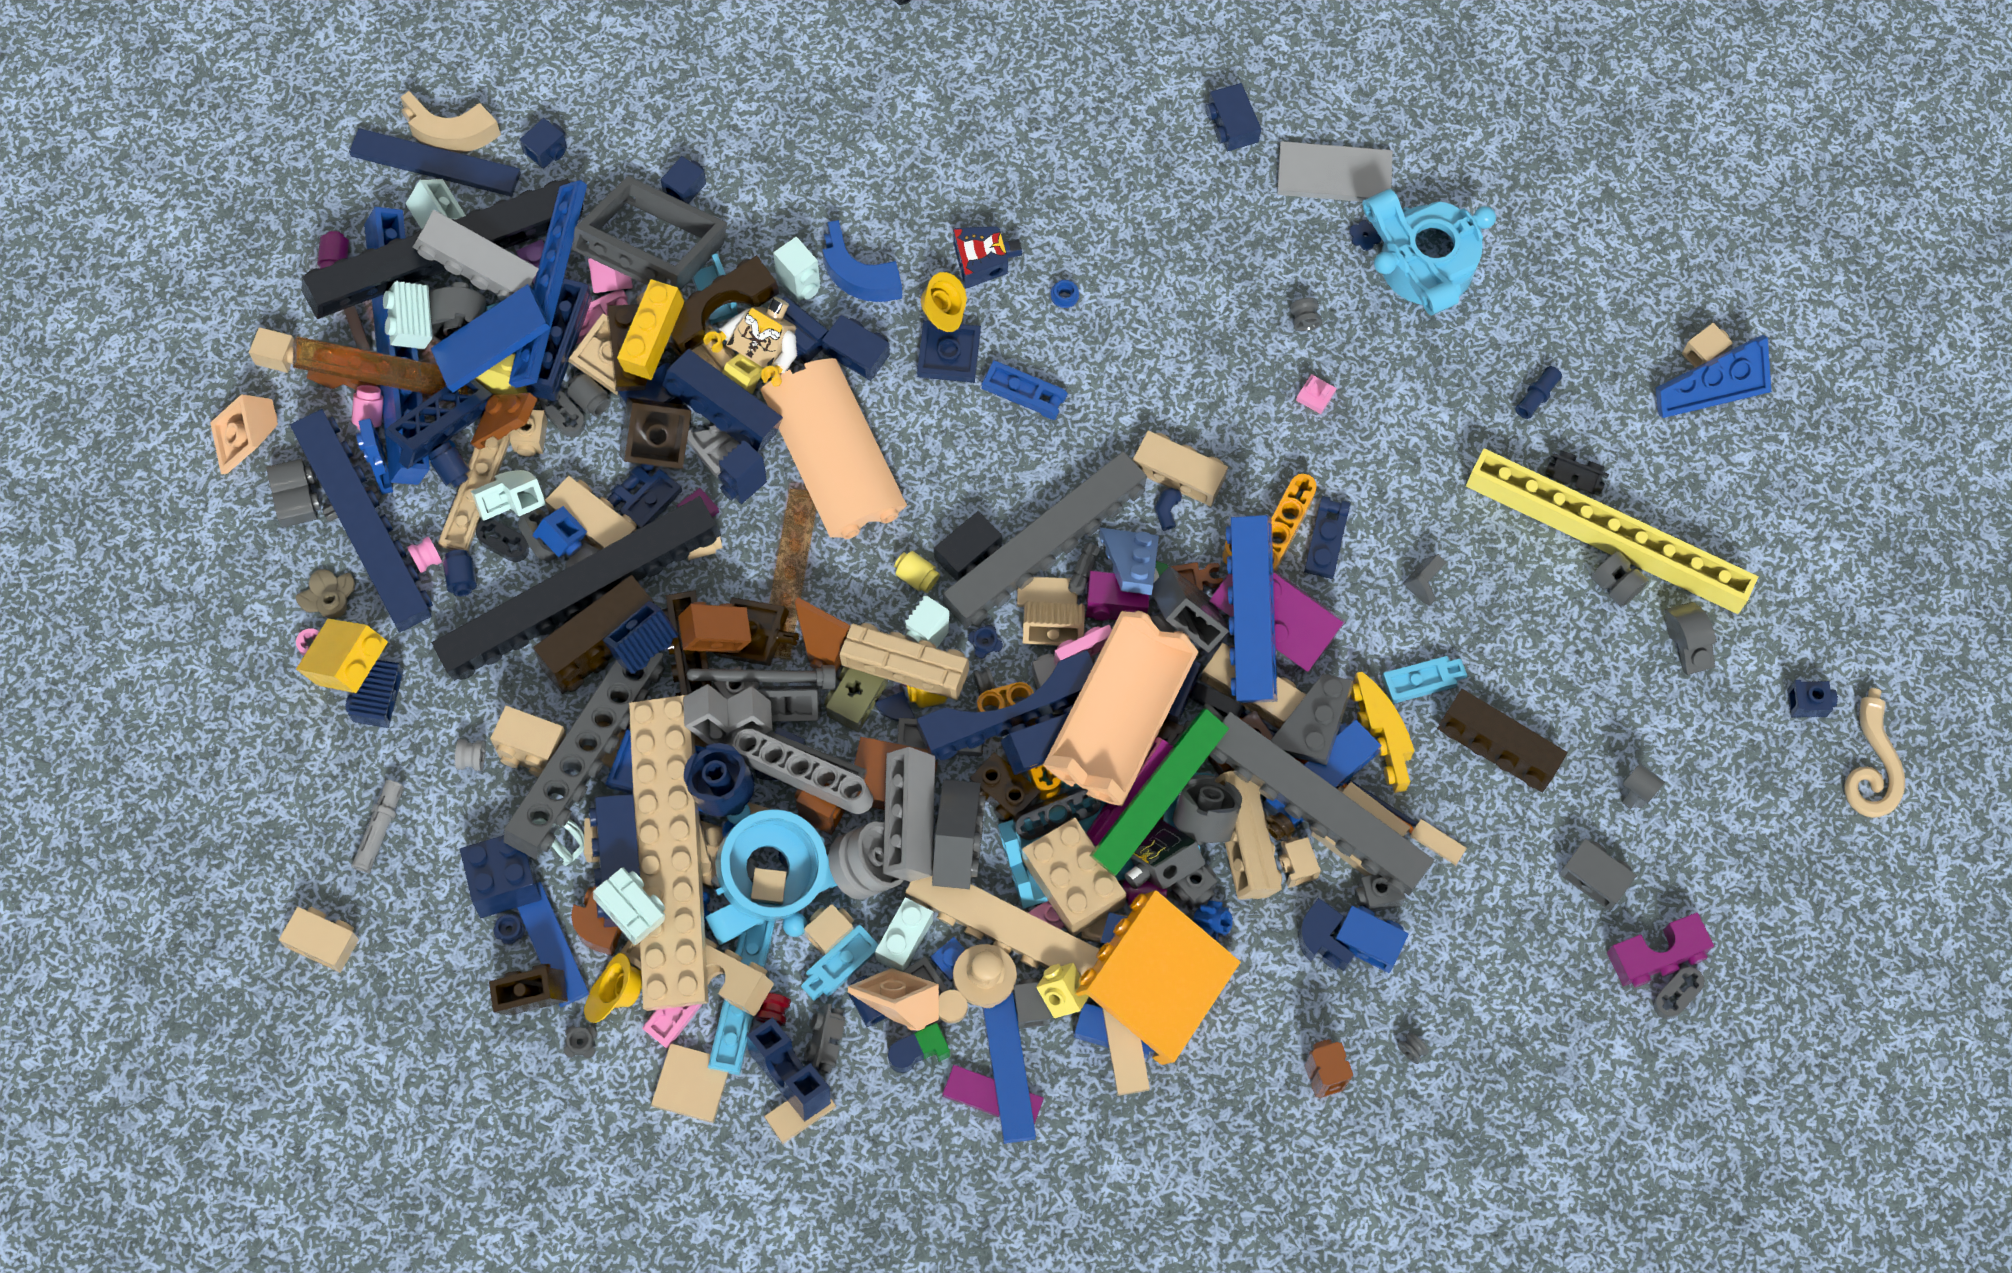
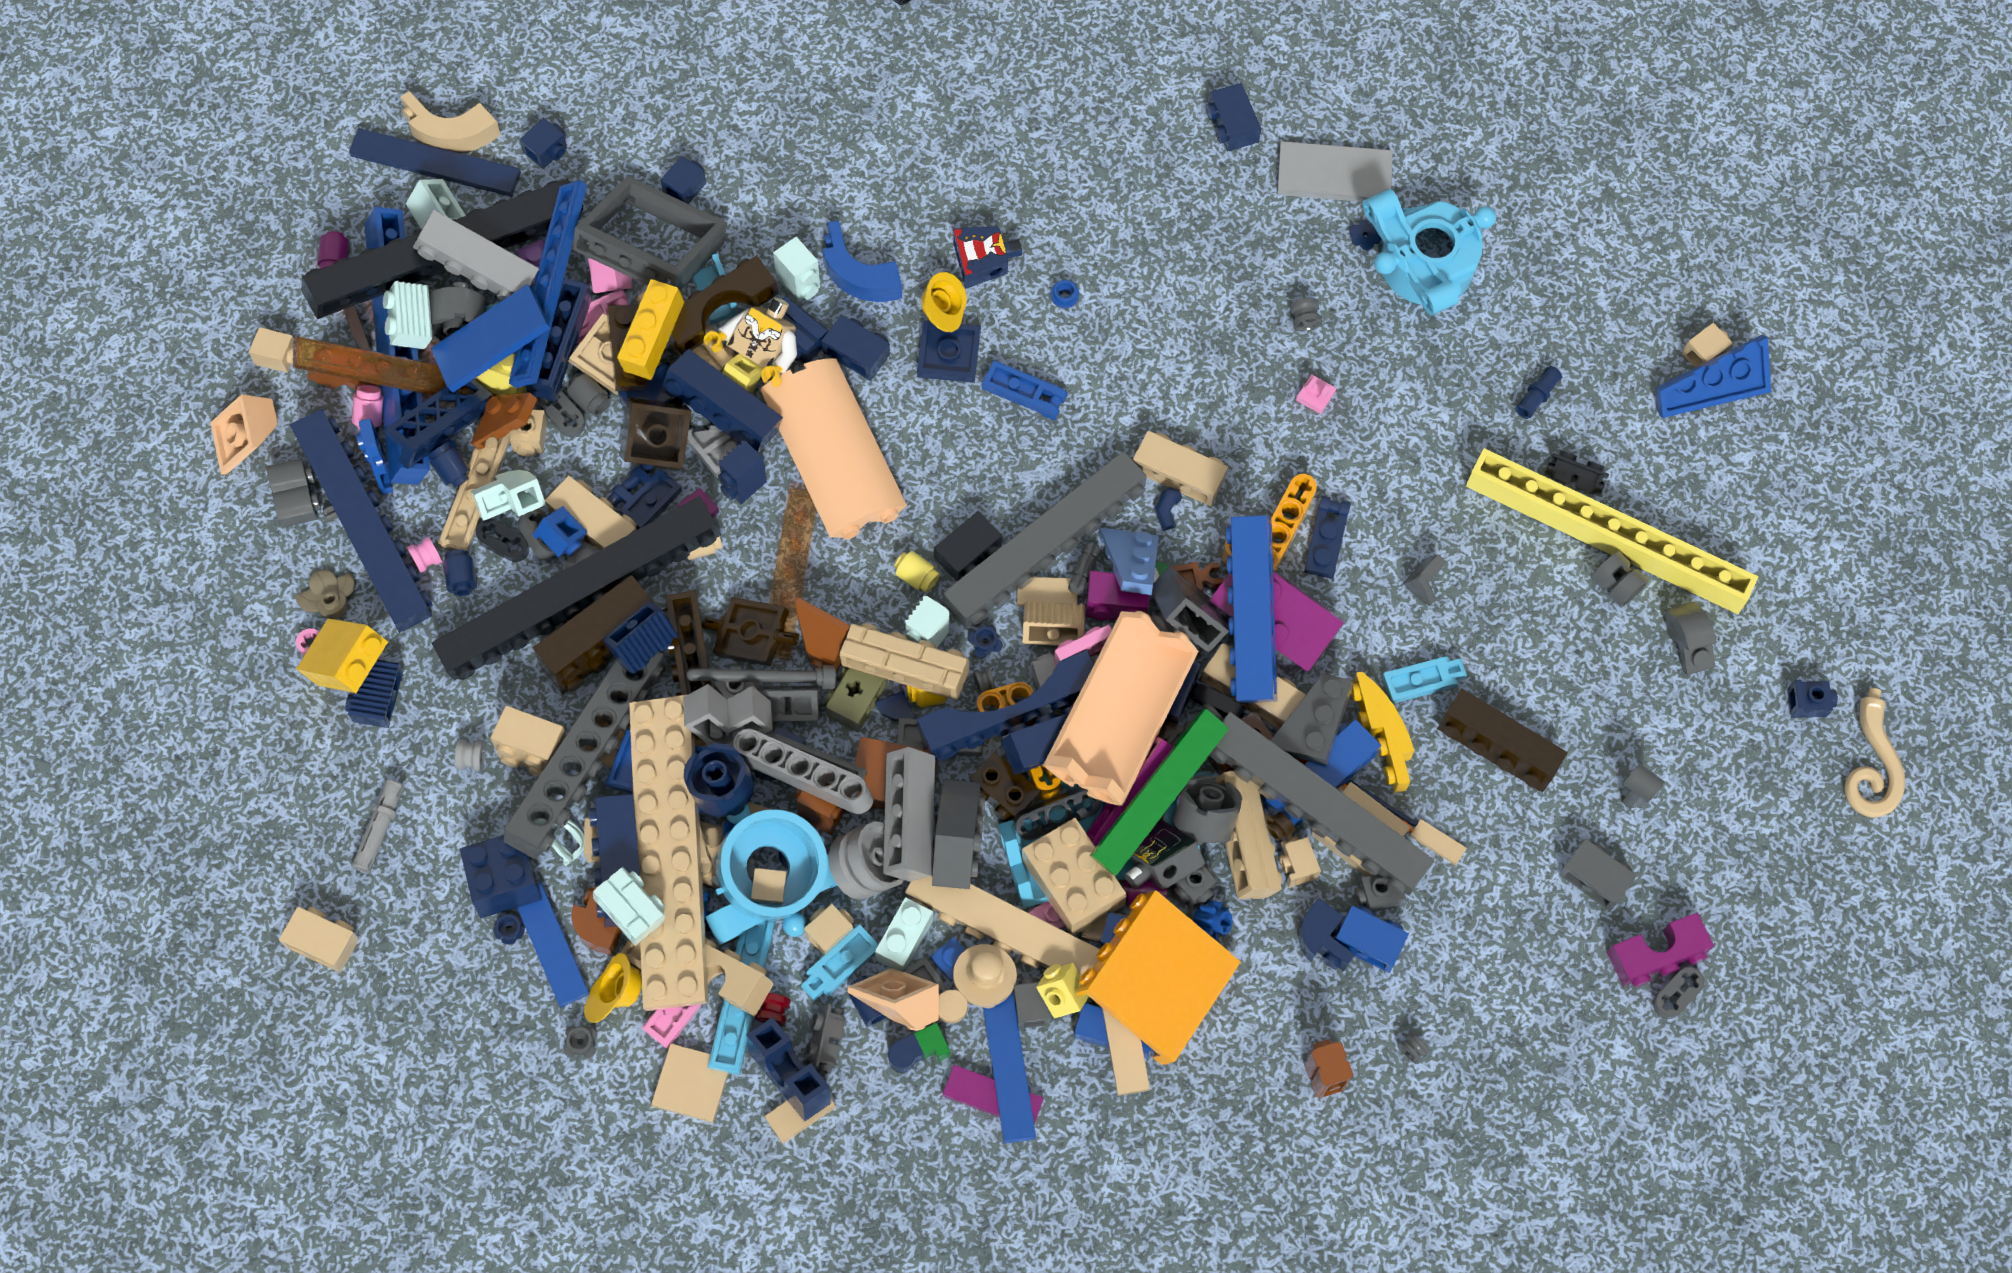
dark brown brick [489,964,568,1015] -> none
dark orange brick [678,602,751,653] -> none

